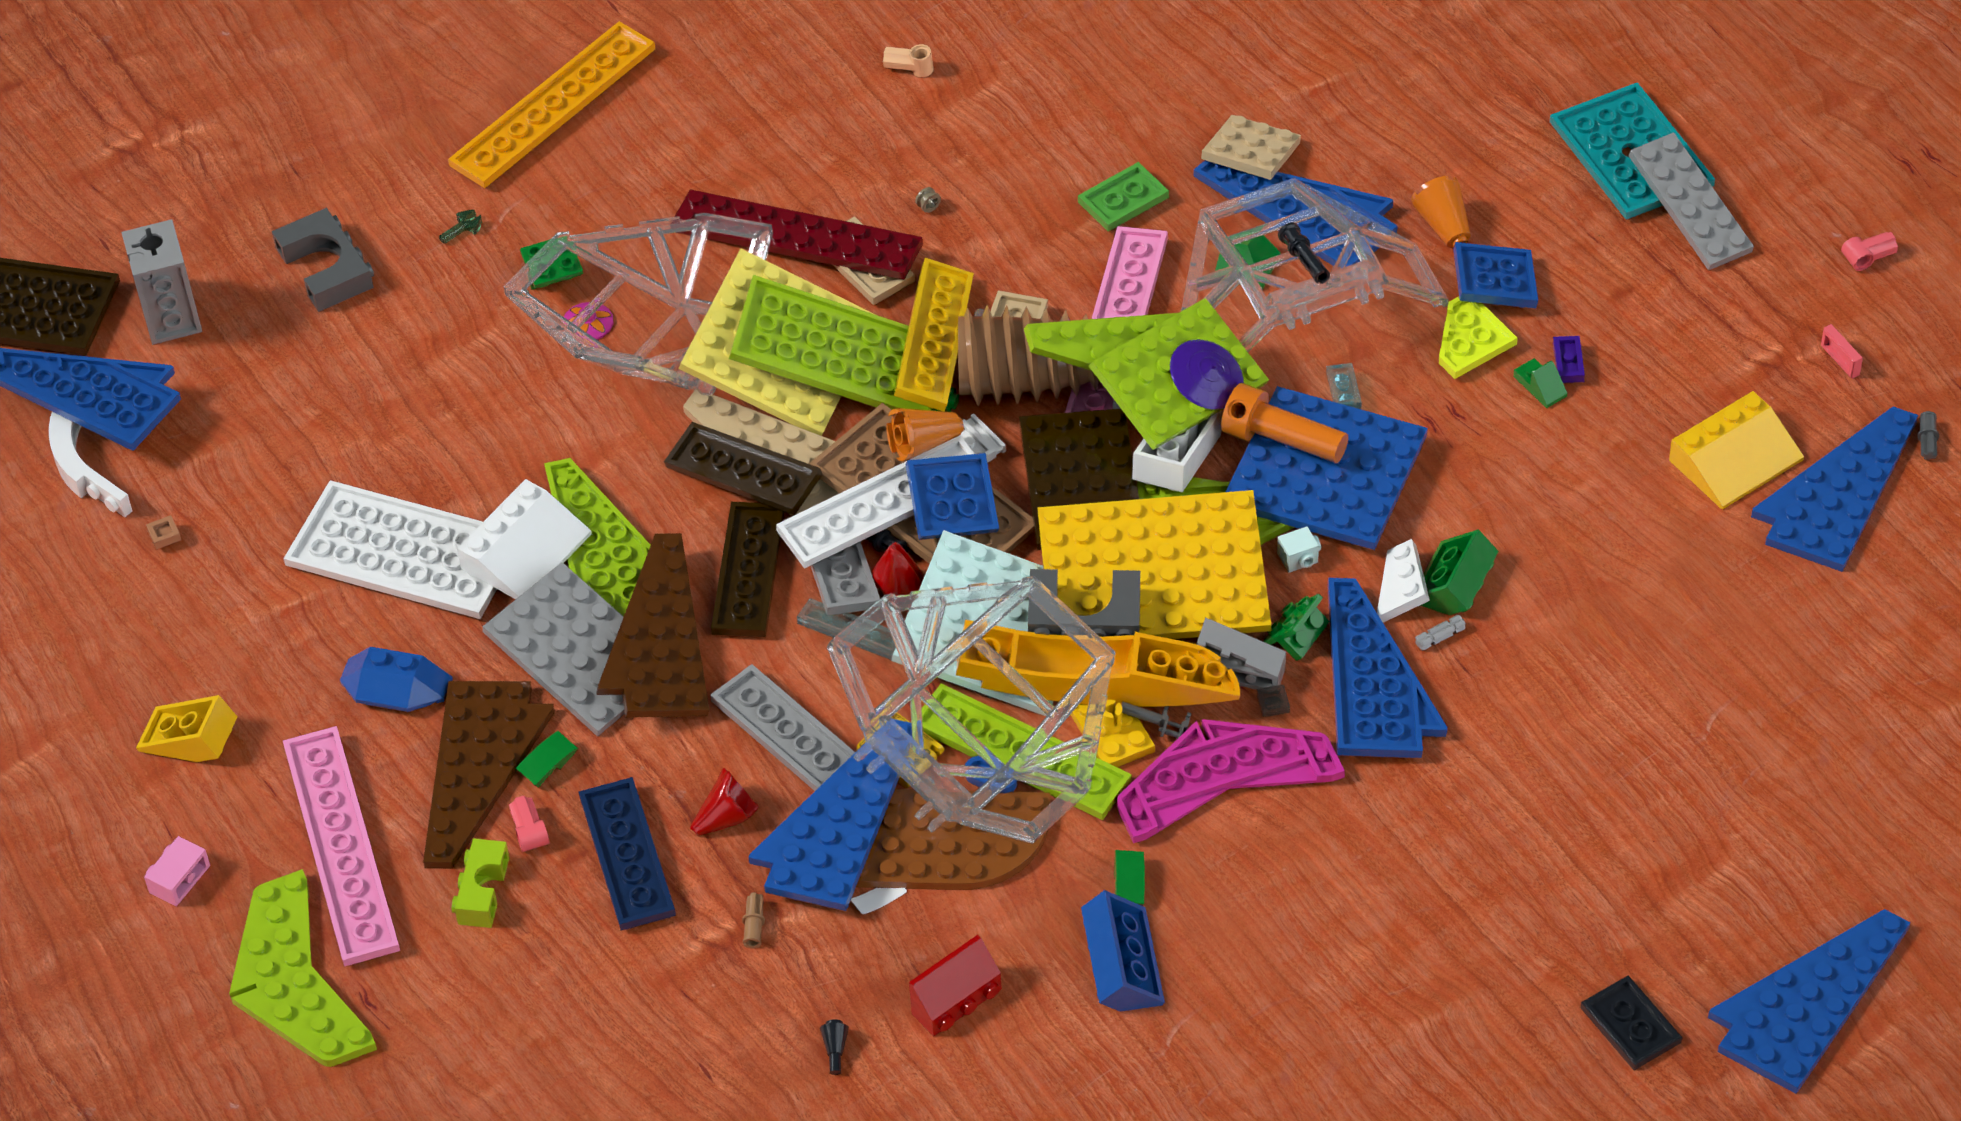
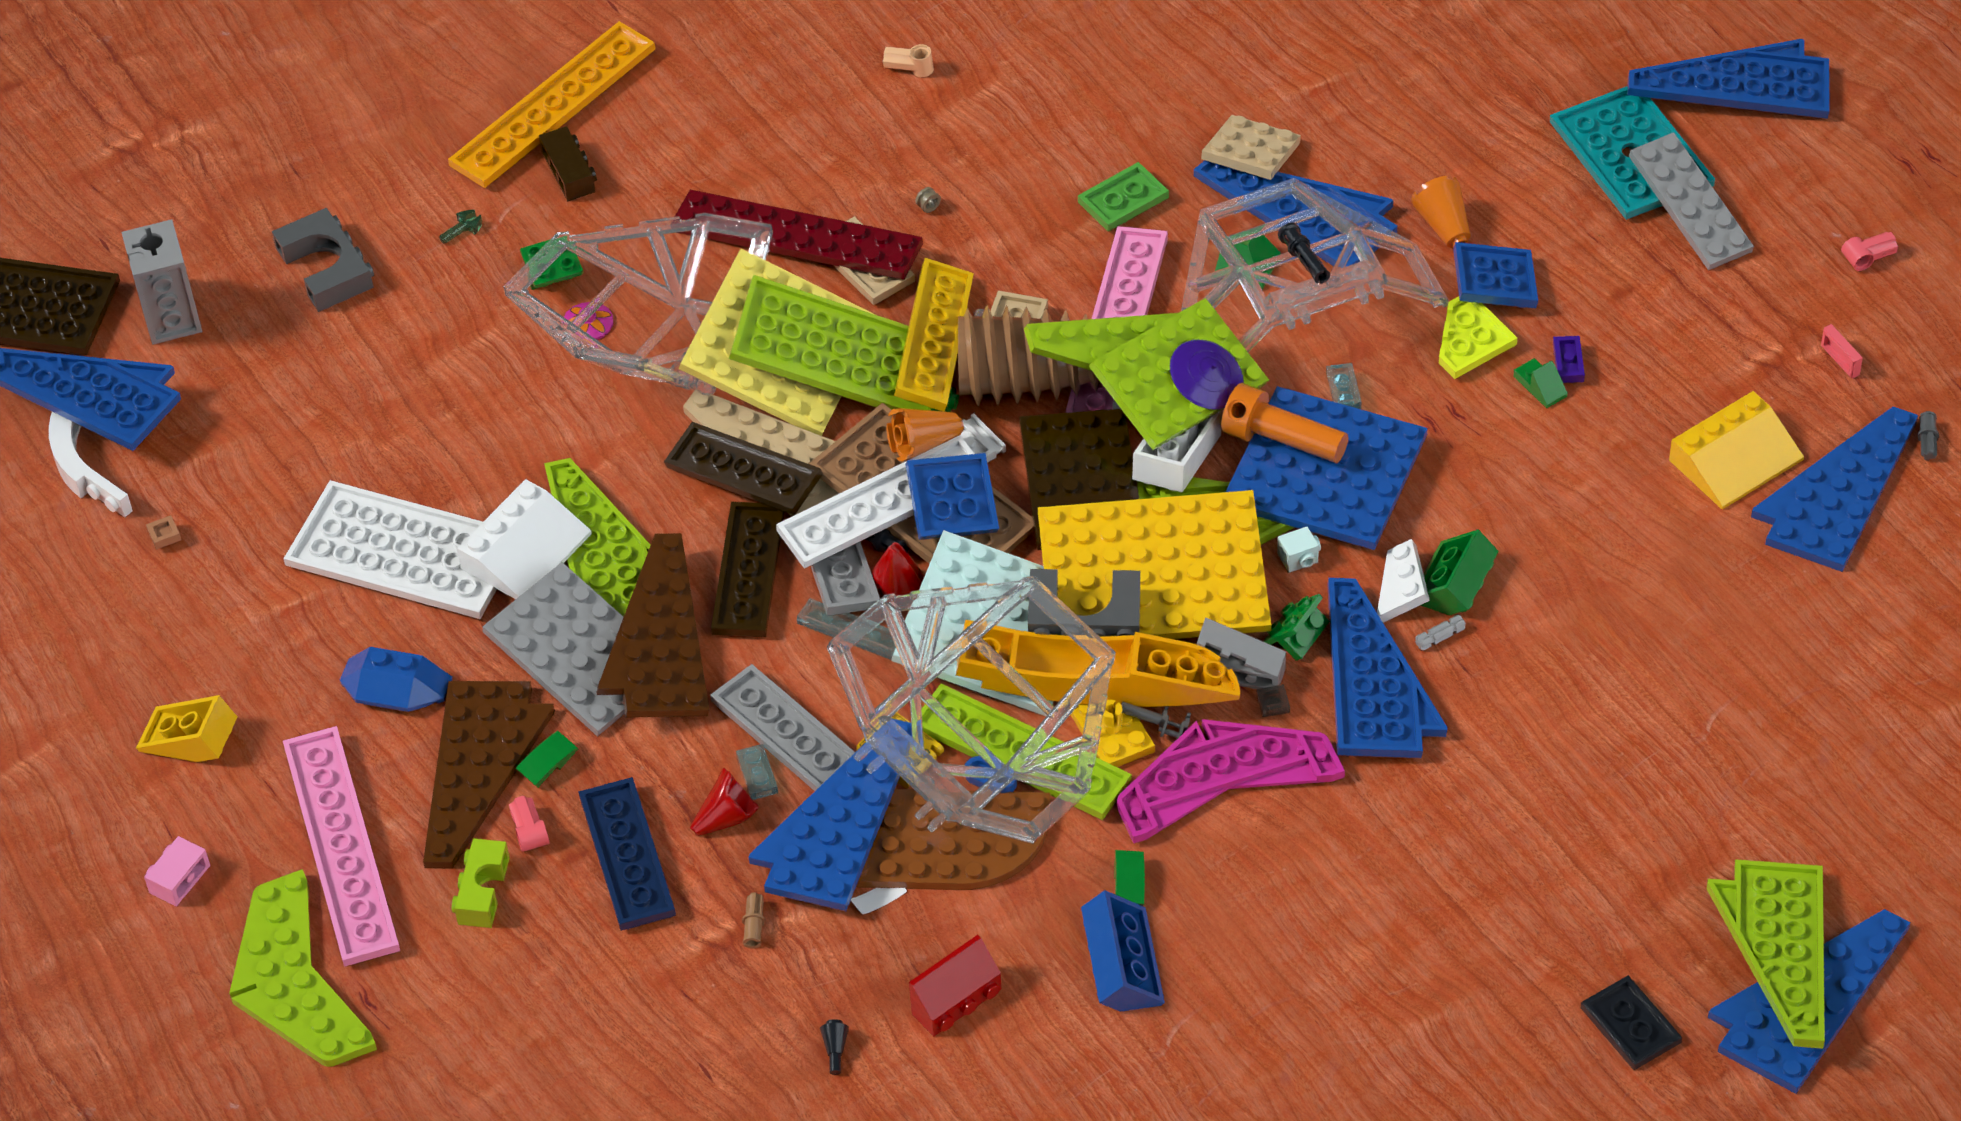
none -> dark brown brick [539,126,597,202]
none -> clear light blue plate [736,744,778,800]
none -> blue wing [1627,39,1830,119]
none -> lime wing [1707,859,1825,1049]

